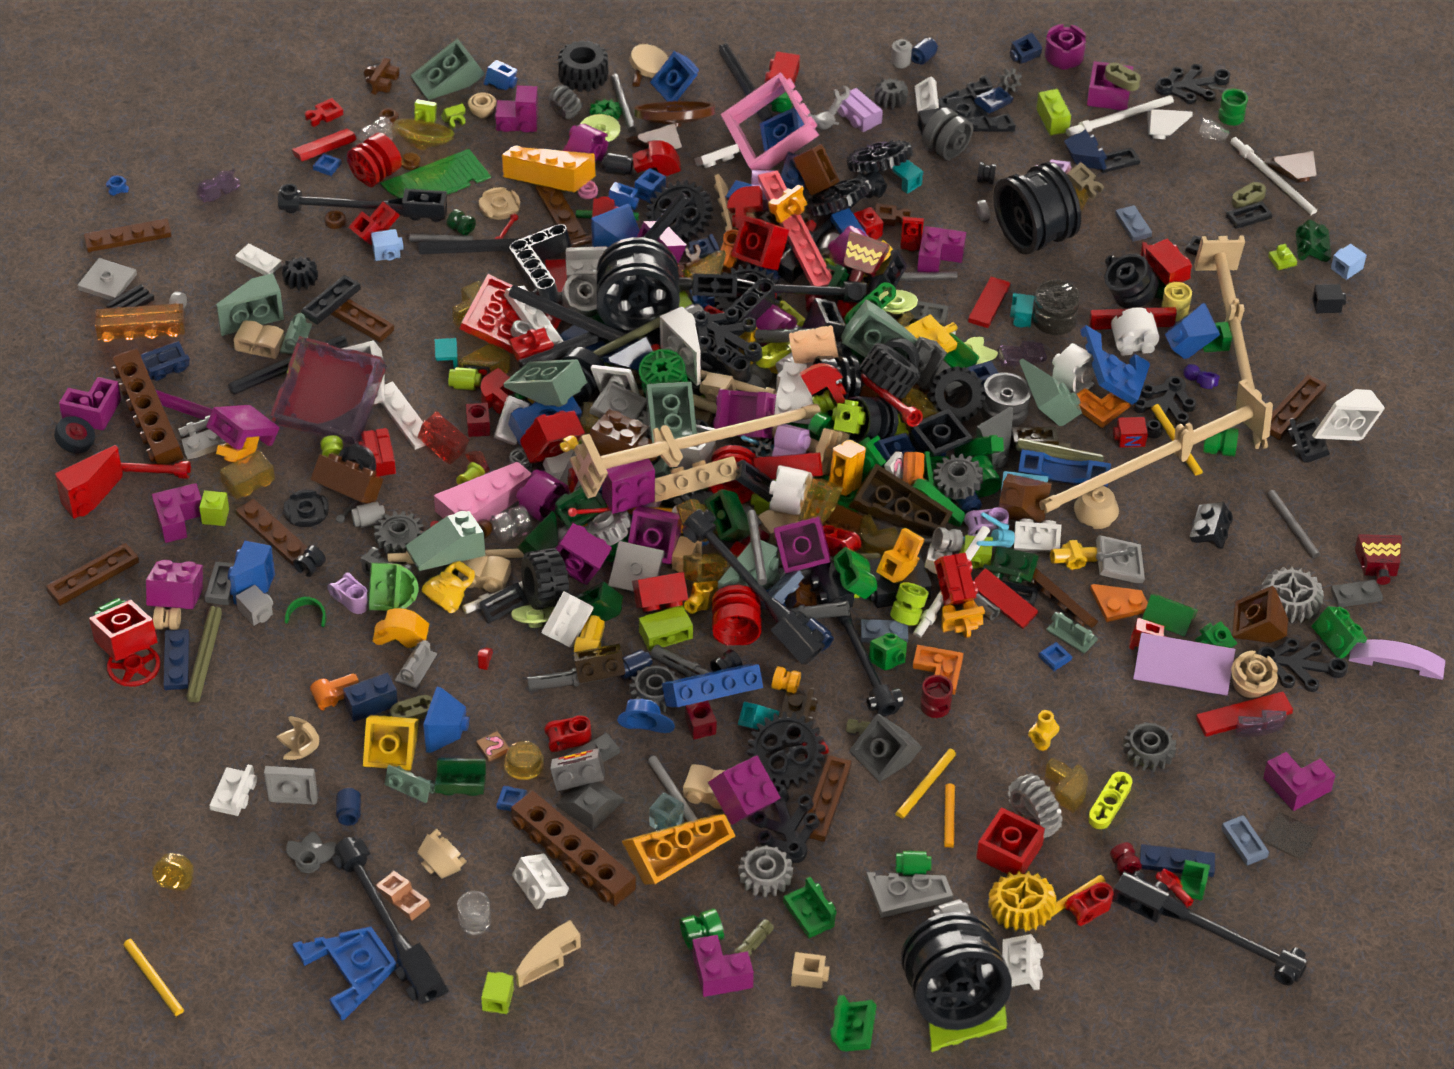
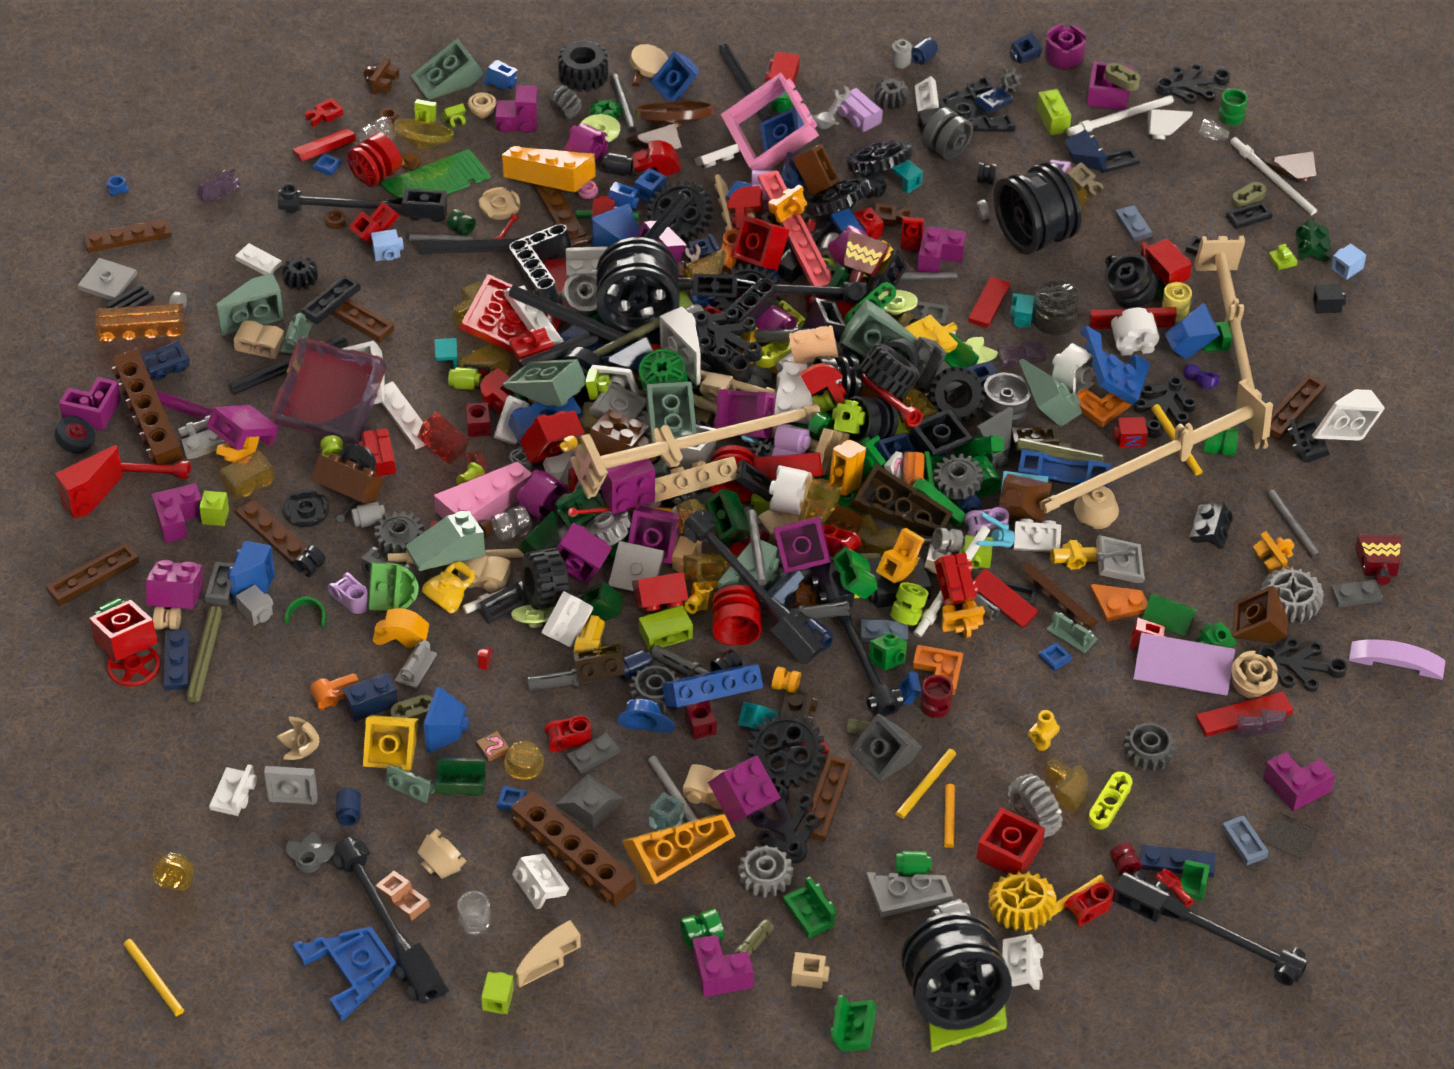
light grey tile [511,320,533,337] -> none
flat silver brick [551,748,605,791] -> none
dark green bracket [983,546,1039,584] -> none
green bracket [1311,606,1368,658] -> none
none -> lime tile [585,368,611,400]
none -> blue tile [898,671,921,705]
none -> light orange hips [1253,531,1294,574]

